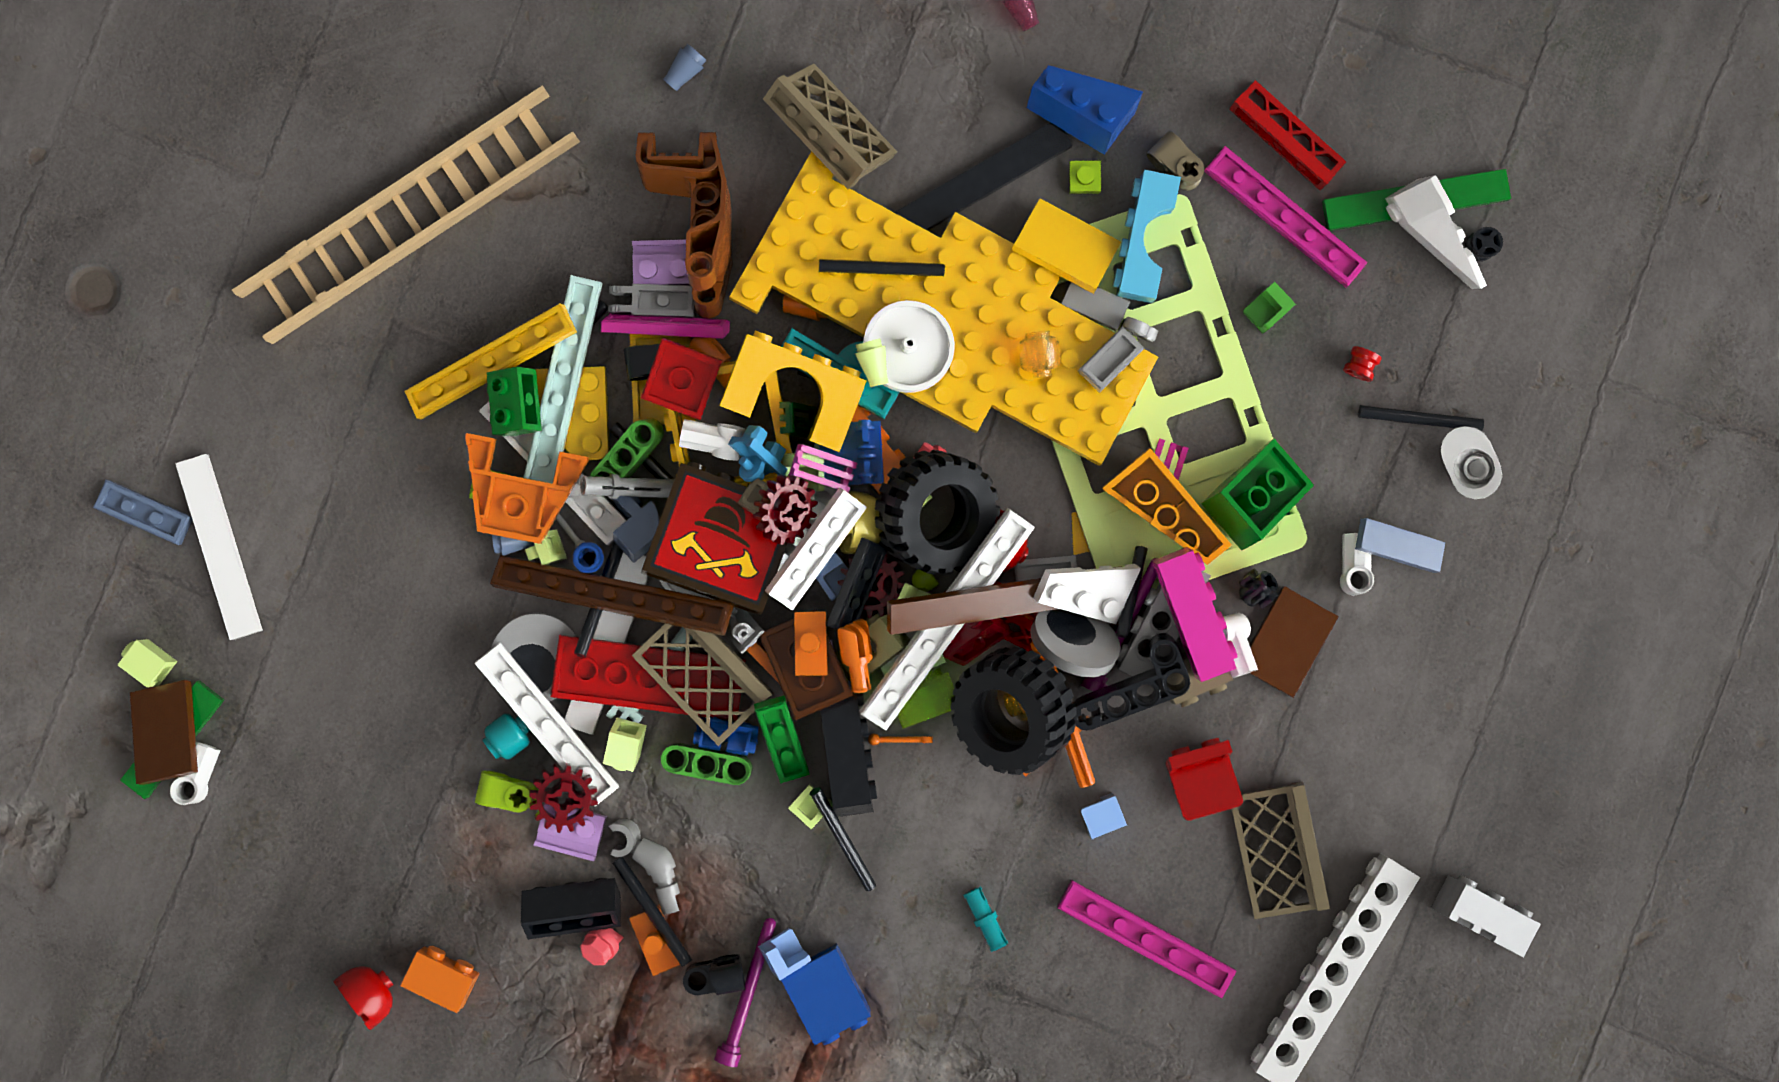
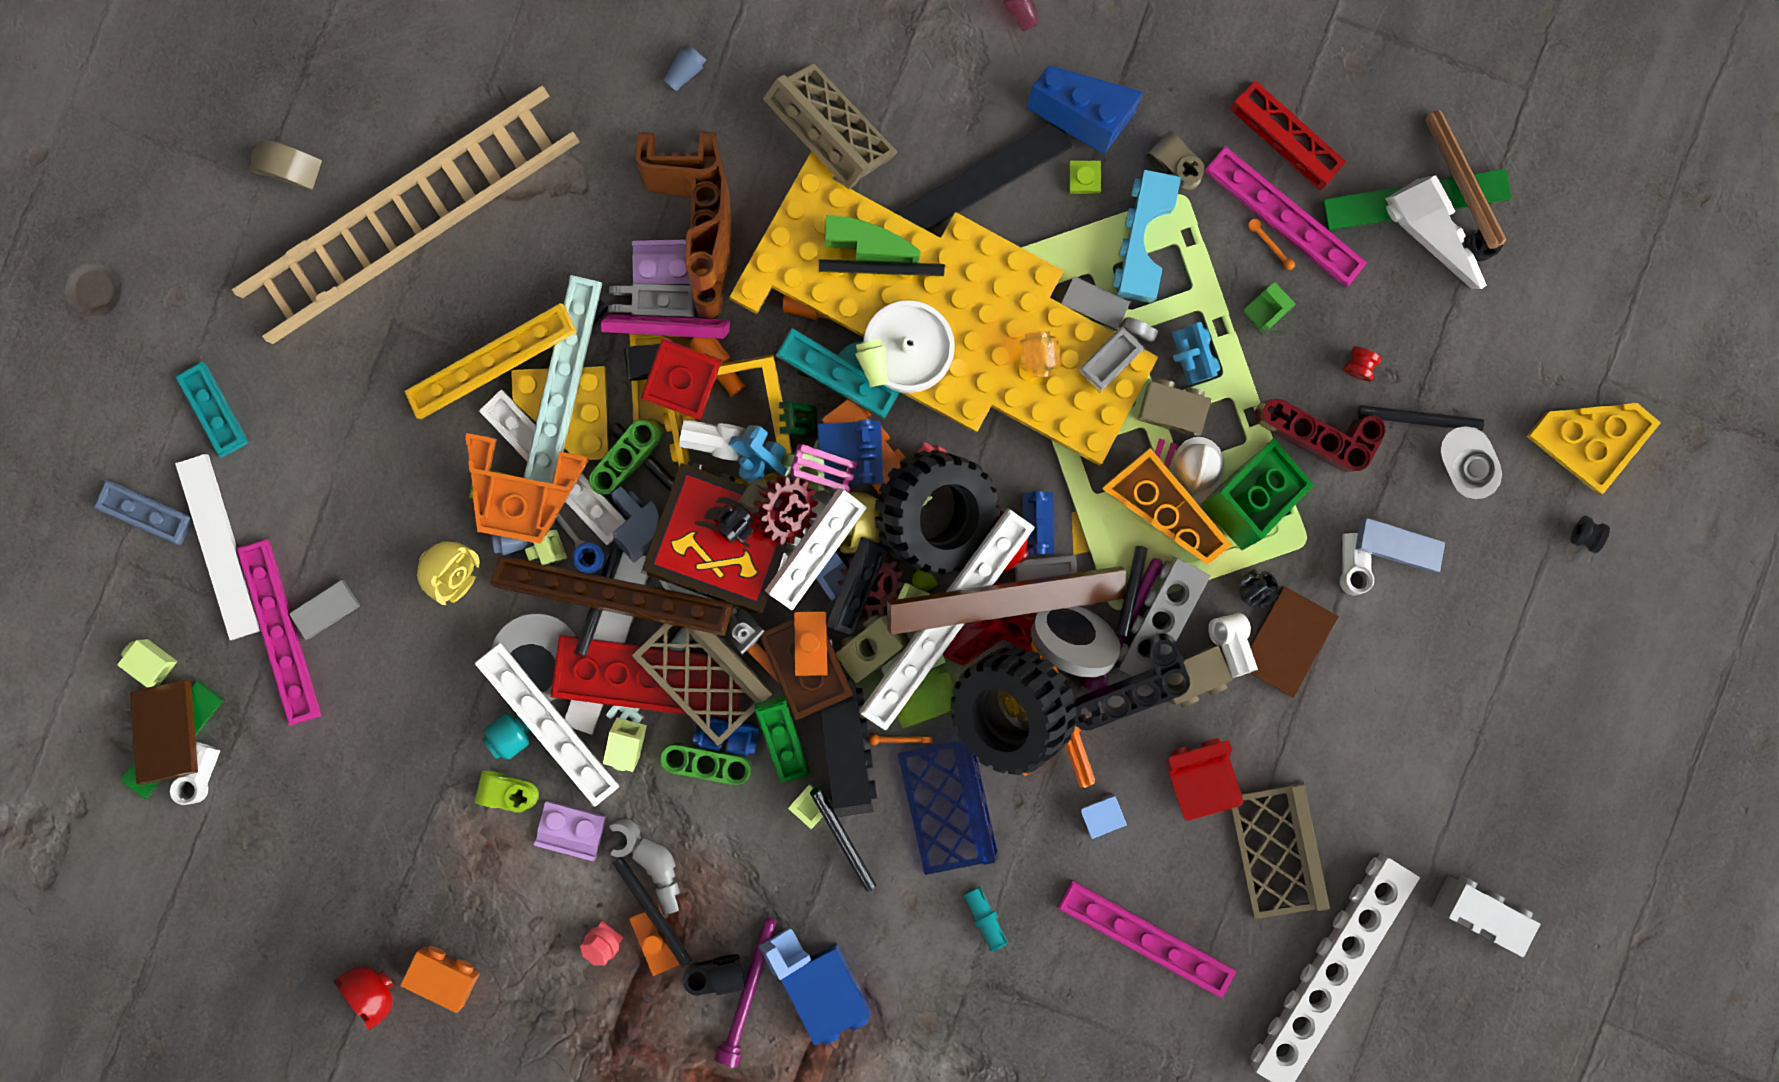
green brick [486,367,542,437] -> none
black brick [521,878,621,940] -> none
dark red gear [529,763,598,833] -> none
light grey pin [580,474,675,499] -> none
yellow arch [719,331,867,452] -> none
orange arm [837,619,873,693] -> none
yellow tile [1012,198,1121,294] -> none
white wing [1033,564,1141,624] -> none
dark pink brick [1152,547,1238,682] -> none
none -> teal tile [175,361,249,458]
none -> dark pink tile [236,539,322,726]
none -> dark tan brick [248,140,322,190]
none -> light grey tile [289,580,360,640]
none -> light yellow cylinder [417,541,480,605]
none -> black gear [715,504,754,544]
none -> bright green slope [824,215,920,263]
none -> clear blue fence [898,740,999,875]
none -> blue hinge [1022,491,1054,554]
none -> dark tan brick [1137,379,1212,437]
none -> dark azure hips [1172,322,1220,385]
none -> white piece [1172,437,1224,509]
none -> orange hinge [1248,219,1295,271]
none -> dark red beam [1255,398,1386,472]
none -> medium nougat axle [1425,110,1506,249]
none -> yellow plate [1526,403,1661,495]
none -> black wheel [1571,516,1610,554]

